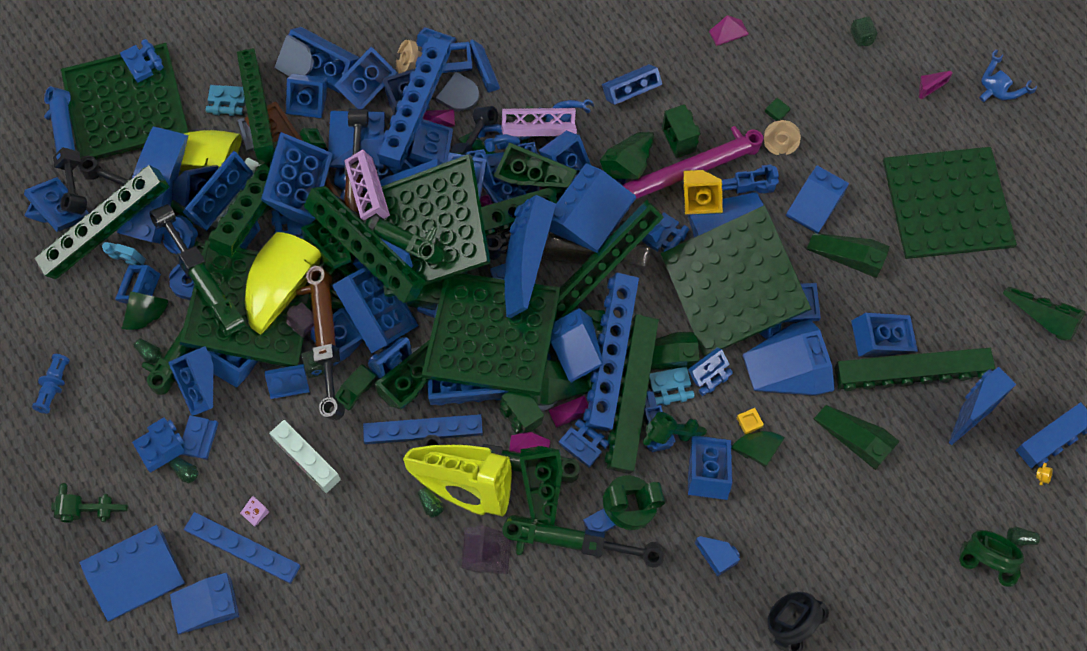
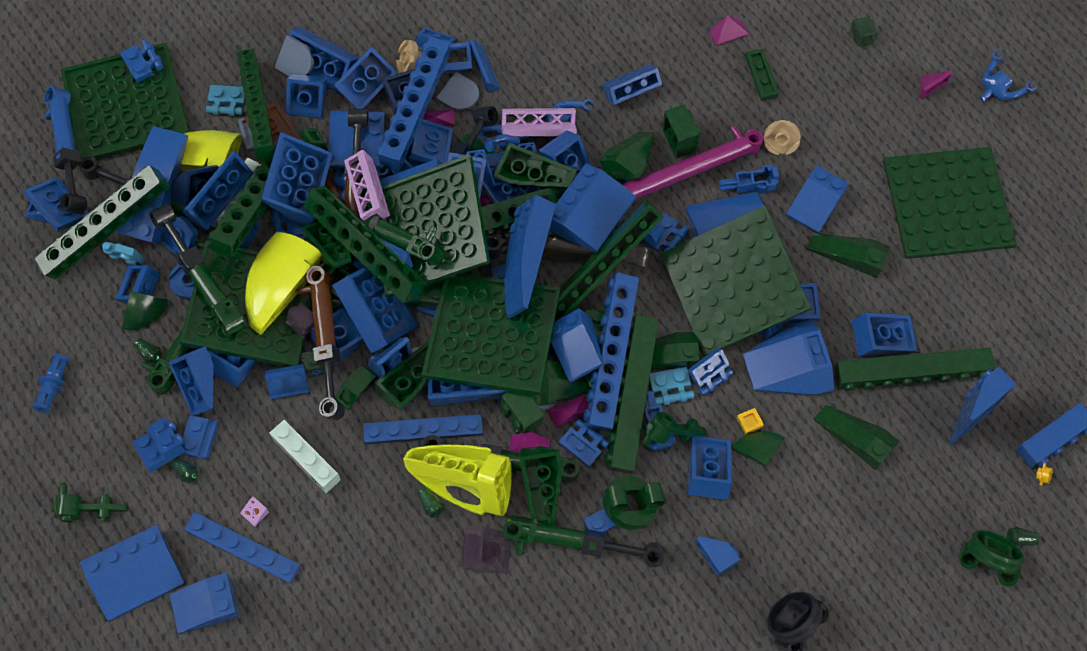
yellow slope [684,170,723,214] -> none
dark green tile [765,98,791,121] -> none
dark green wedge [1003,287,1086,341] -> none
none -> dark green plate [745,49,779,101]

